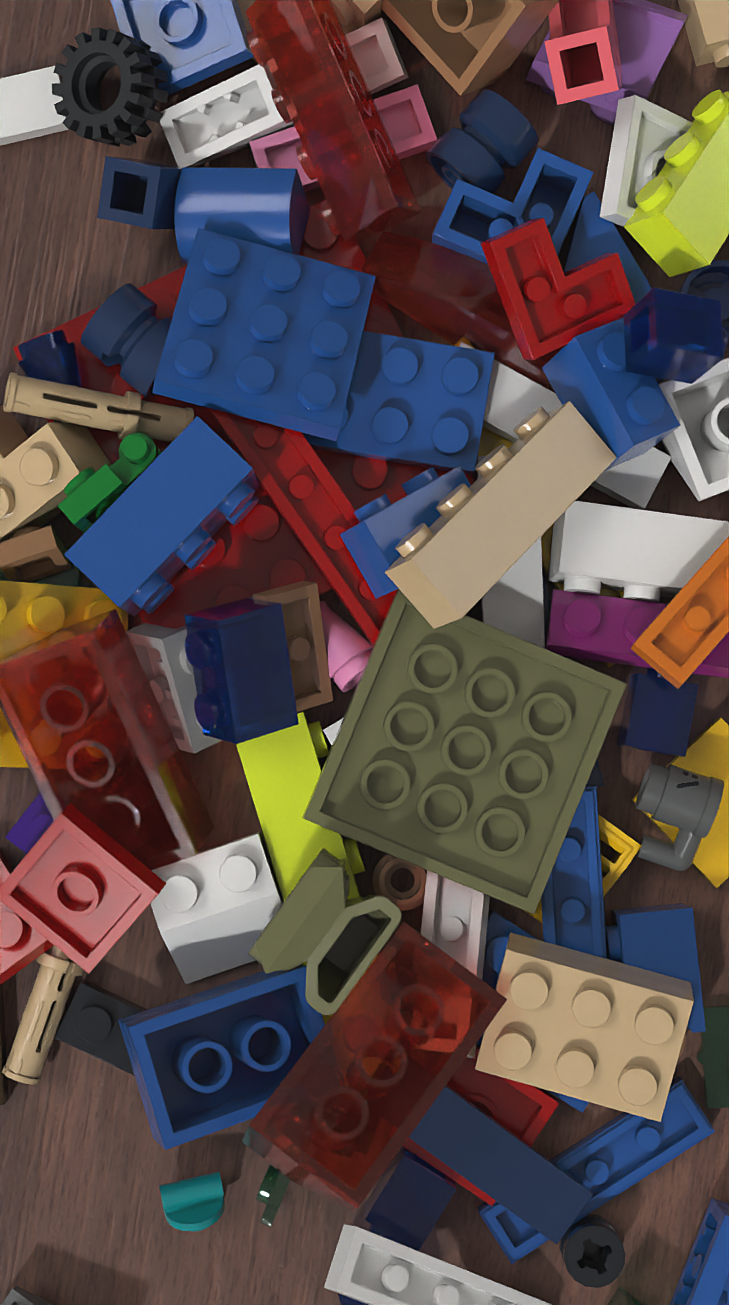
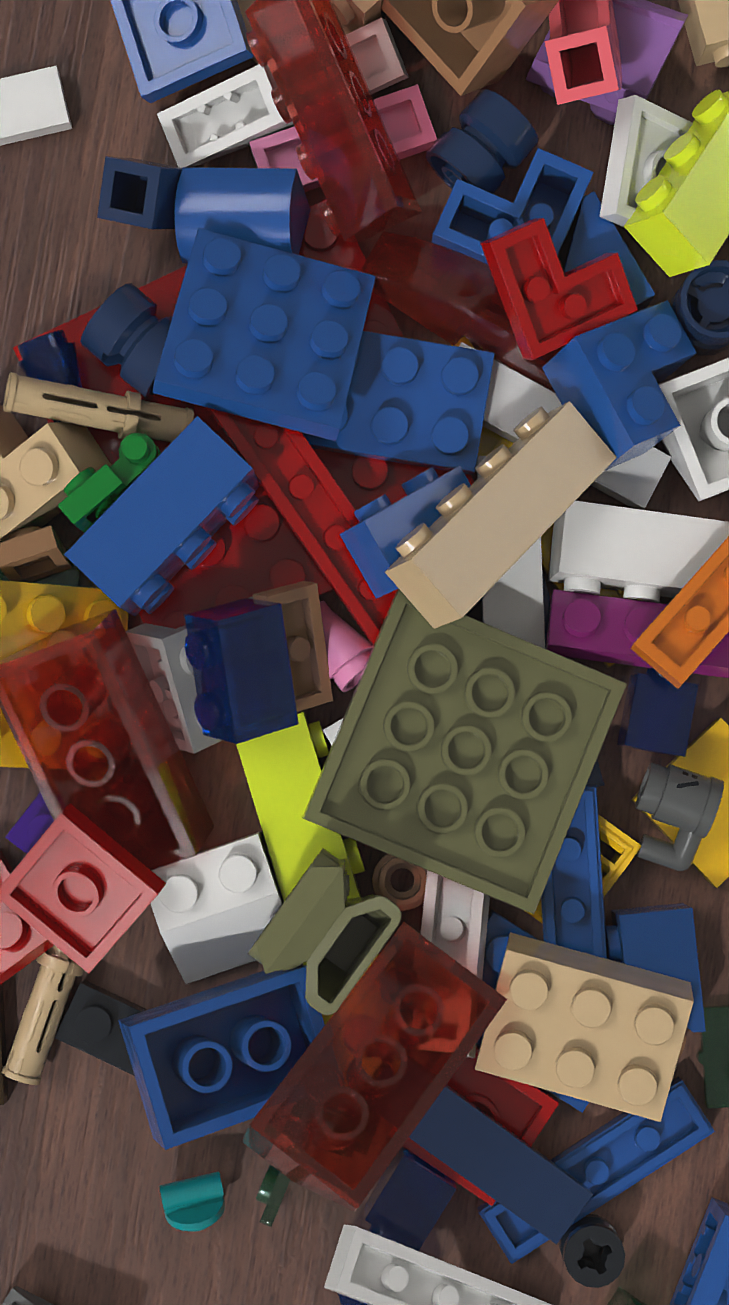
black tyre [52,27,168,147] -> none
clear blue brick [624,287,727,384] -> none

